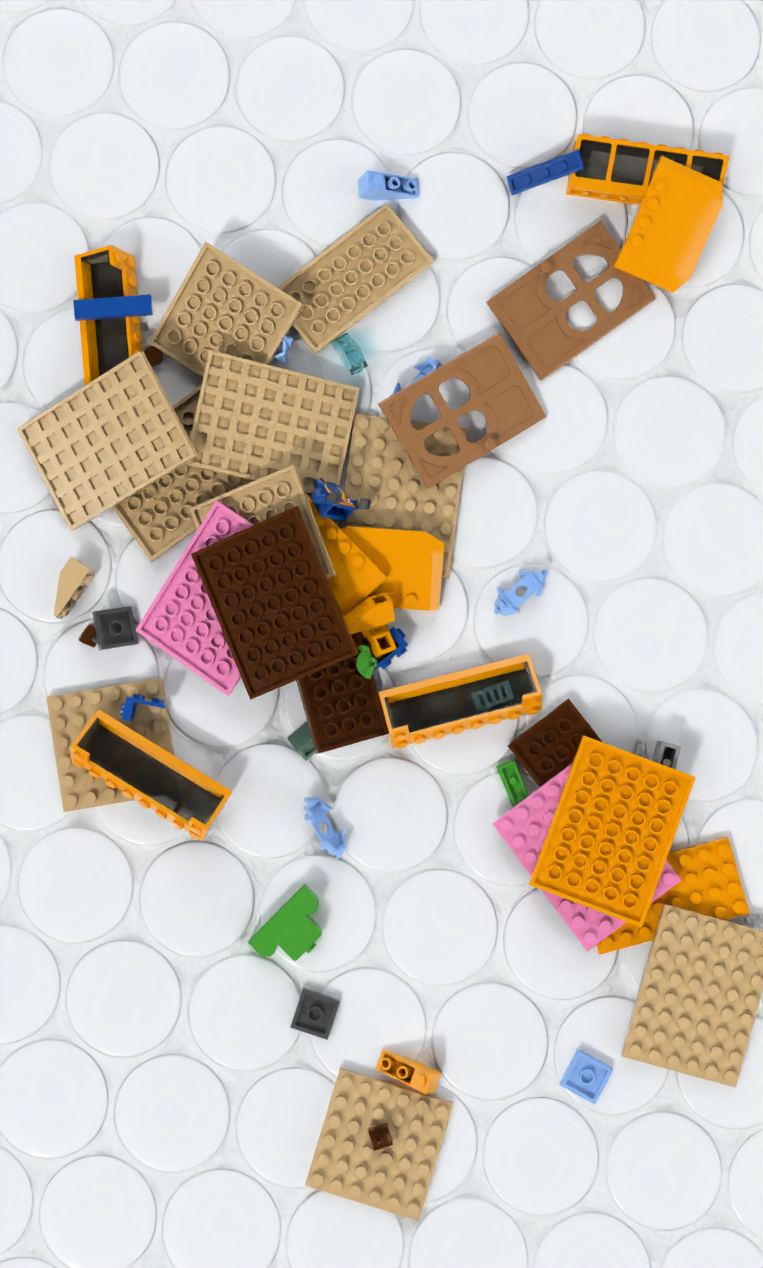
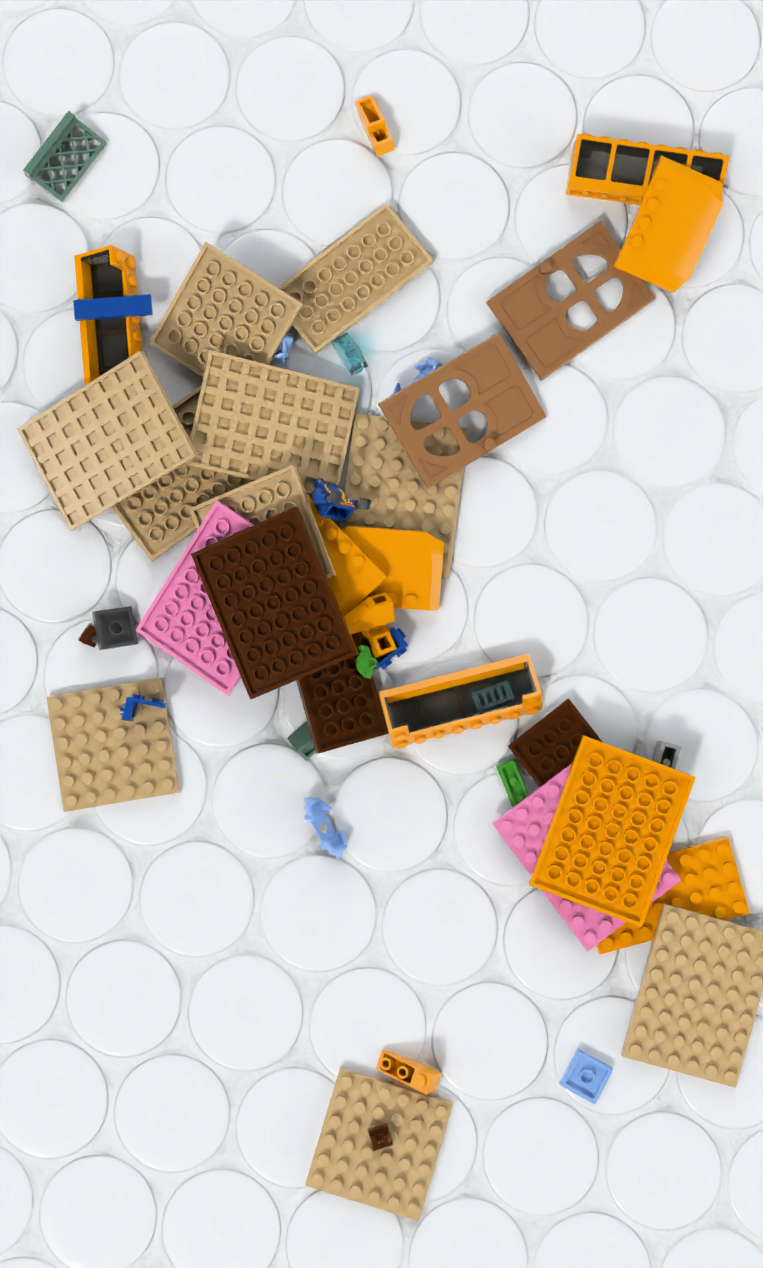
tan slope [54,557,94,619] -> none
window [71,709,232,841] -> none
reddish brown tile [144,346,163,366] -> none
bright green brick [248,884,323,961] -> none
dark grey tile [290,988,340,1040] -> none
light blue slope [358,170,419,201] -> none
light blue piece [494,569,548,616] -> none
blue tile [507,149,585,195] -> none
none -> sand green fence [23,111,107,202]
none -> light orange slope [354,95,394,157]

